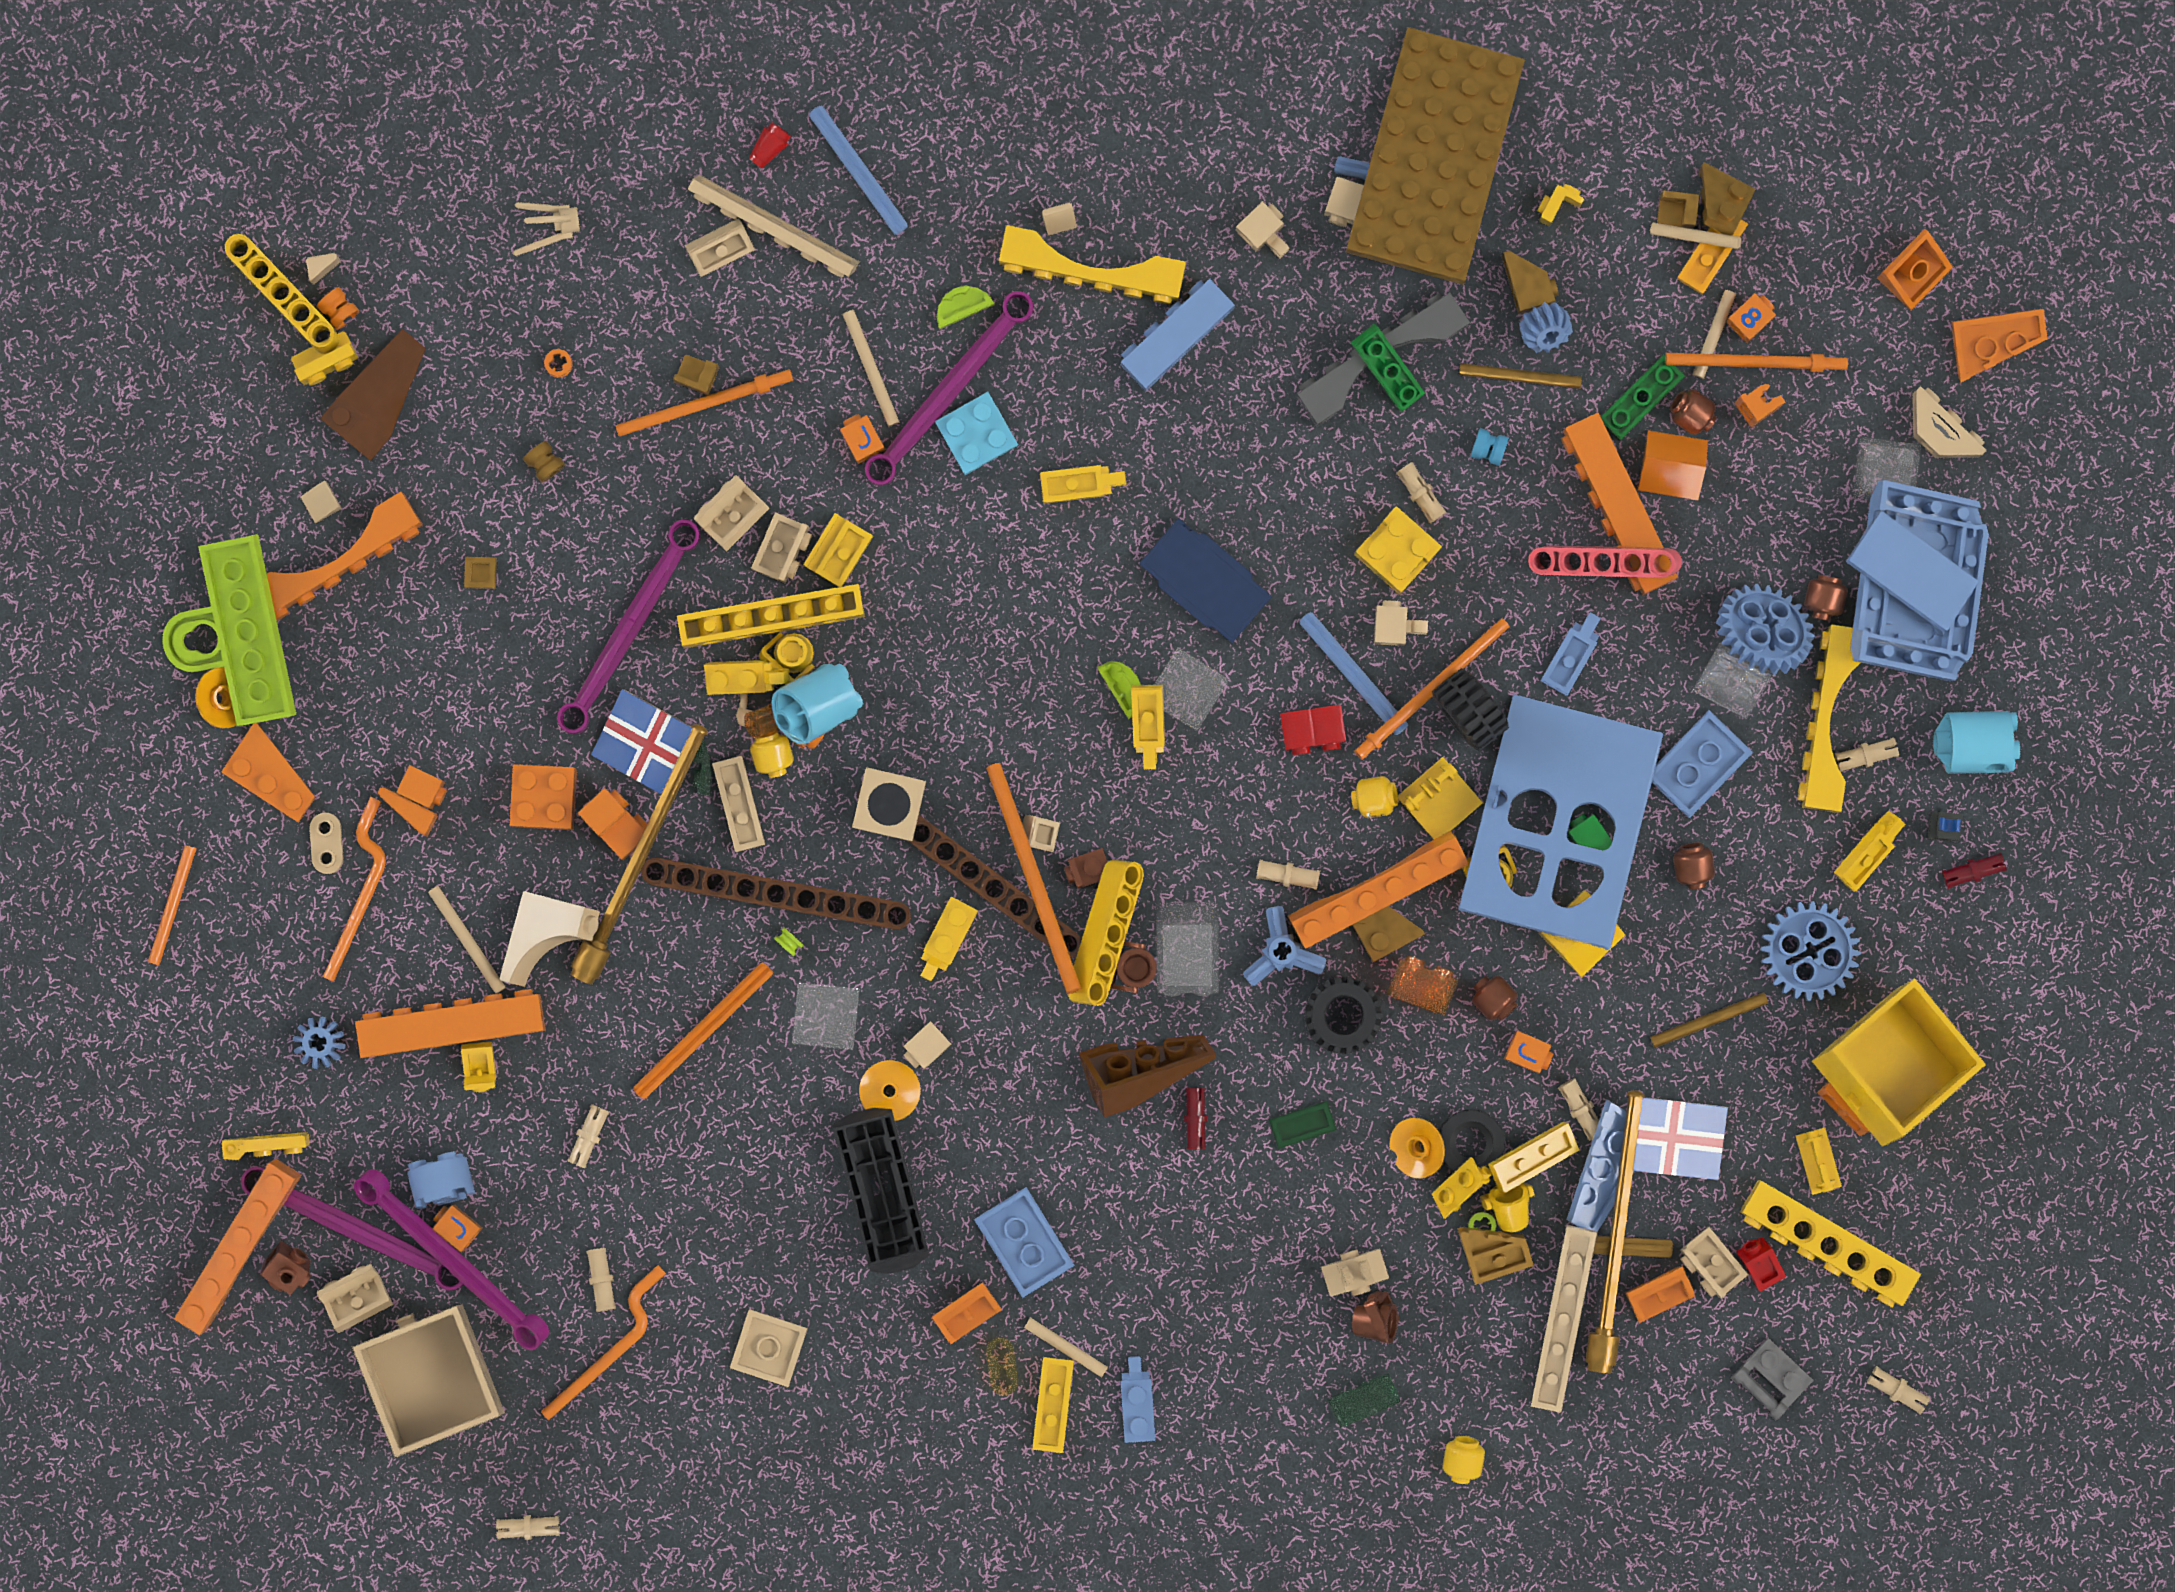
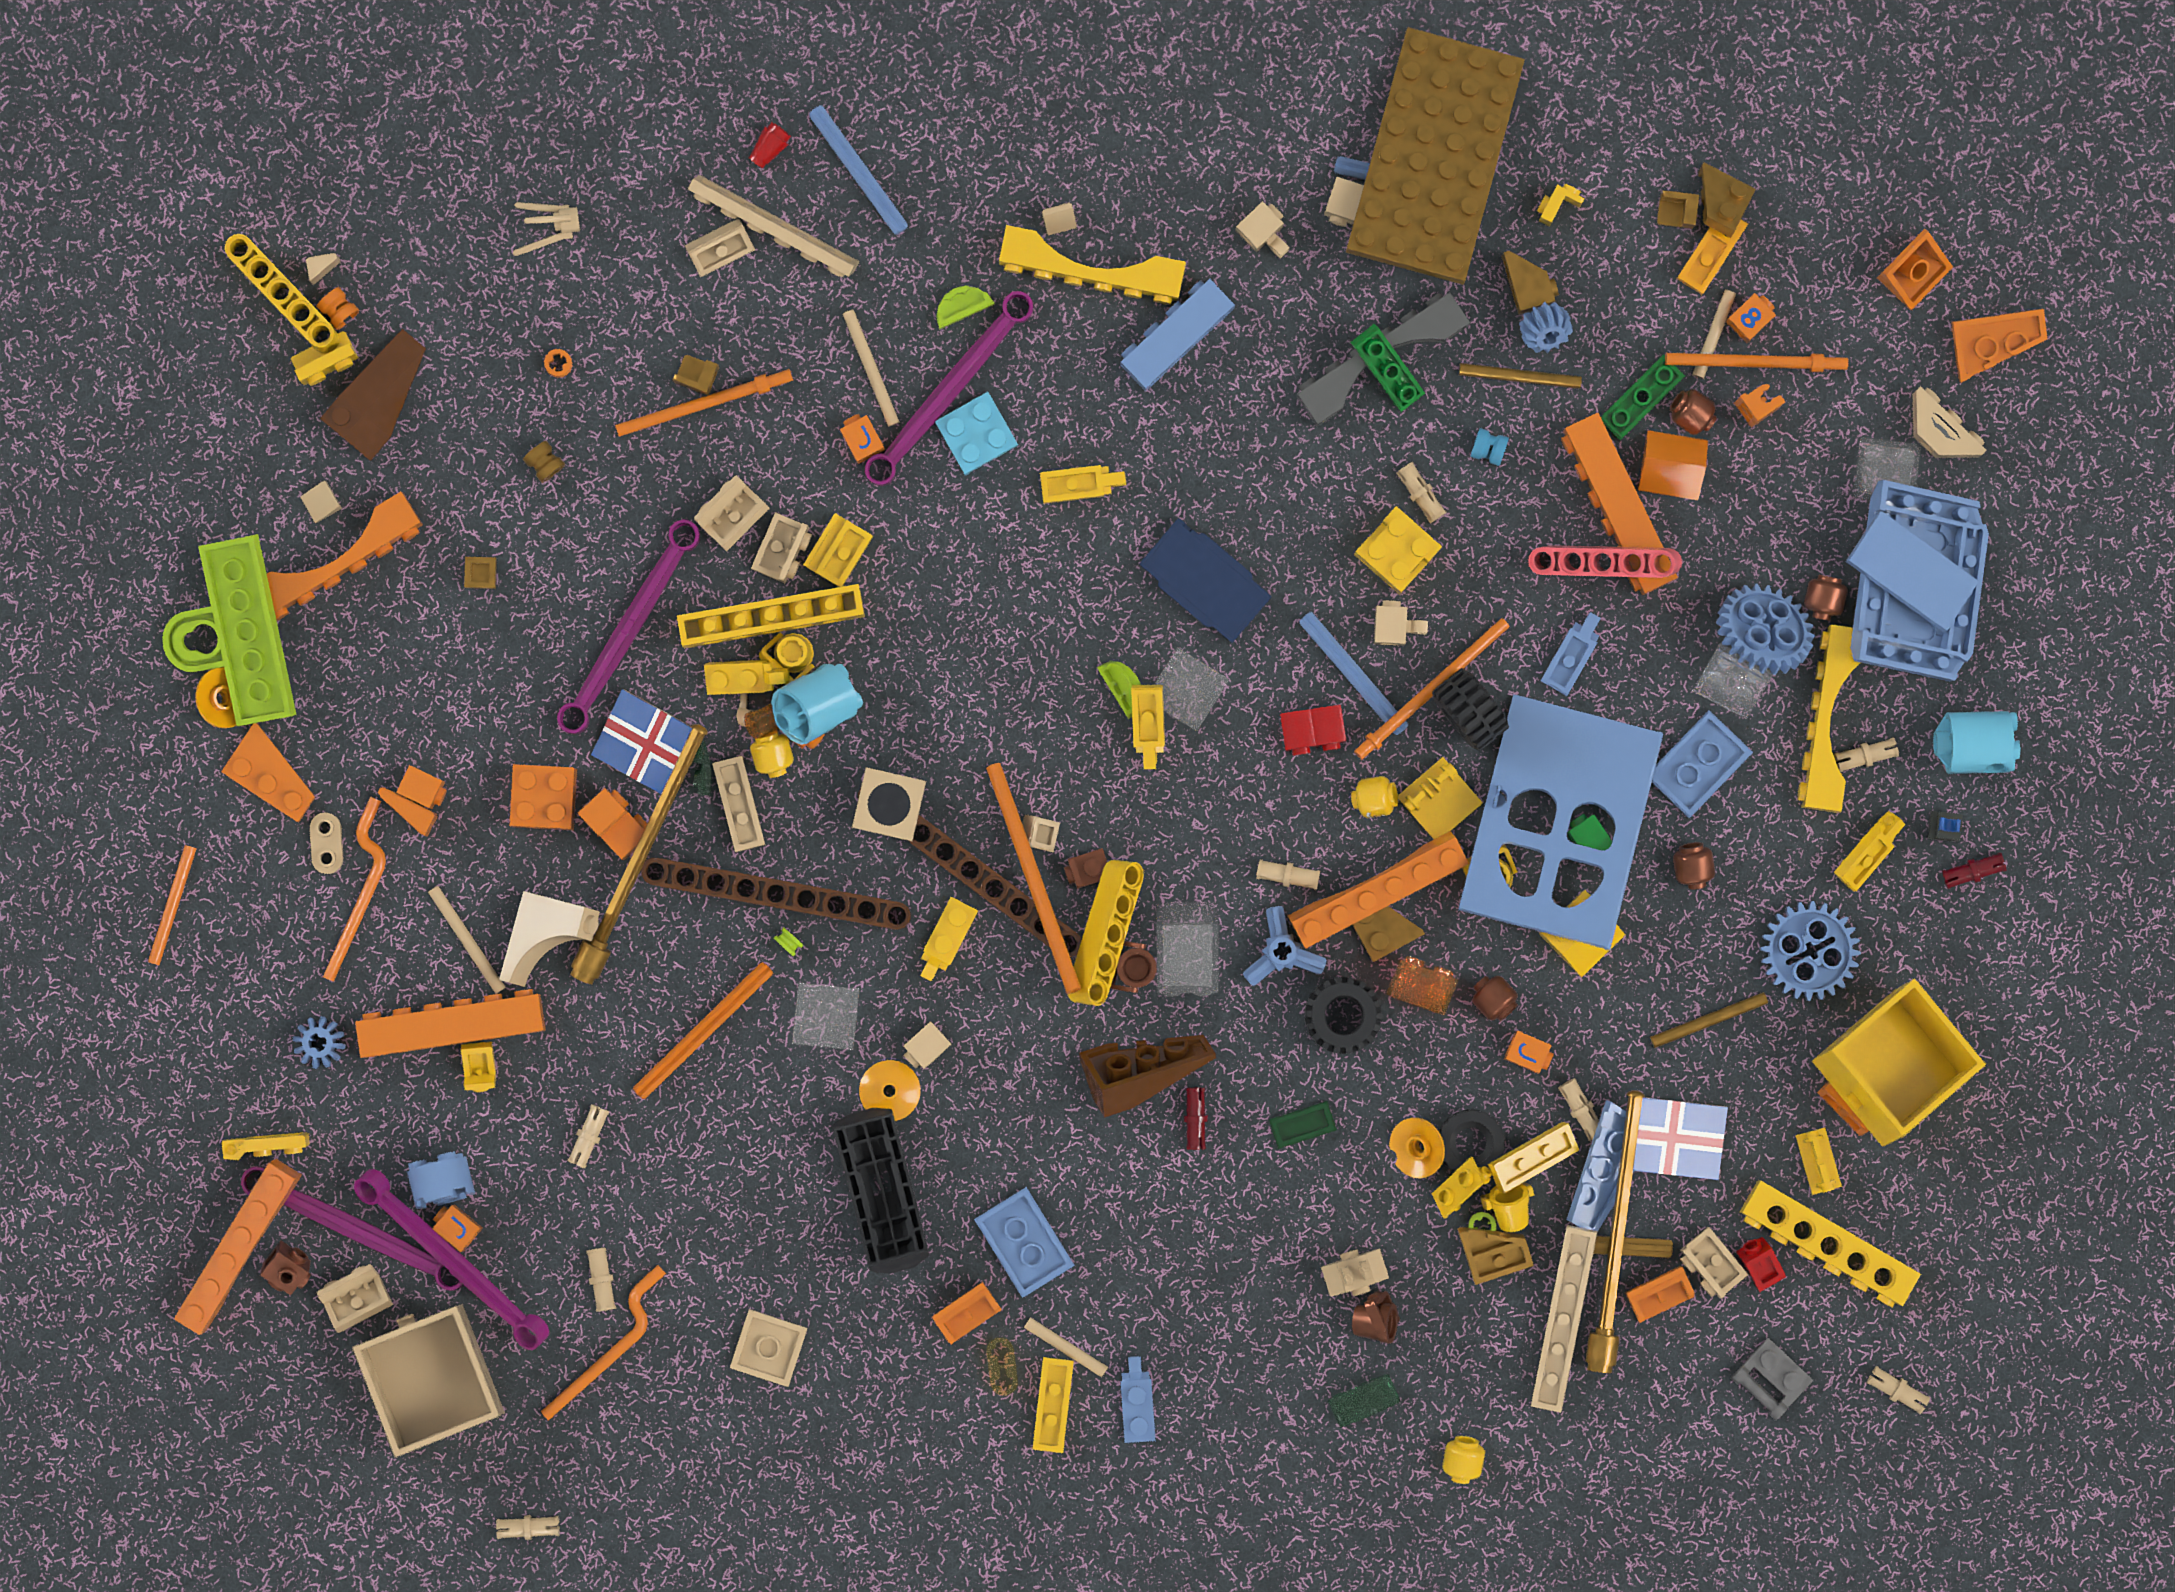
tan bar [1650,222,1741,249] -> none

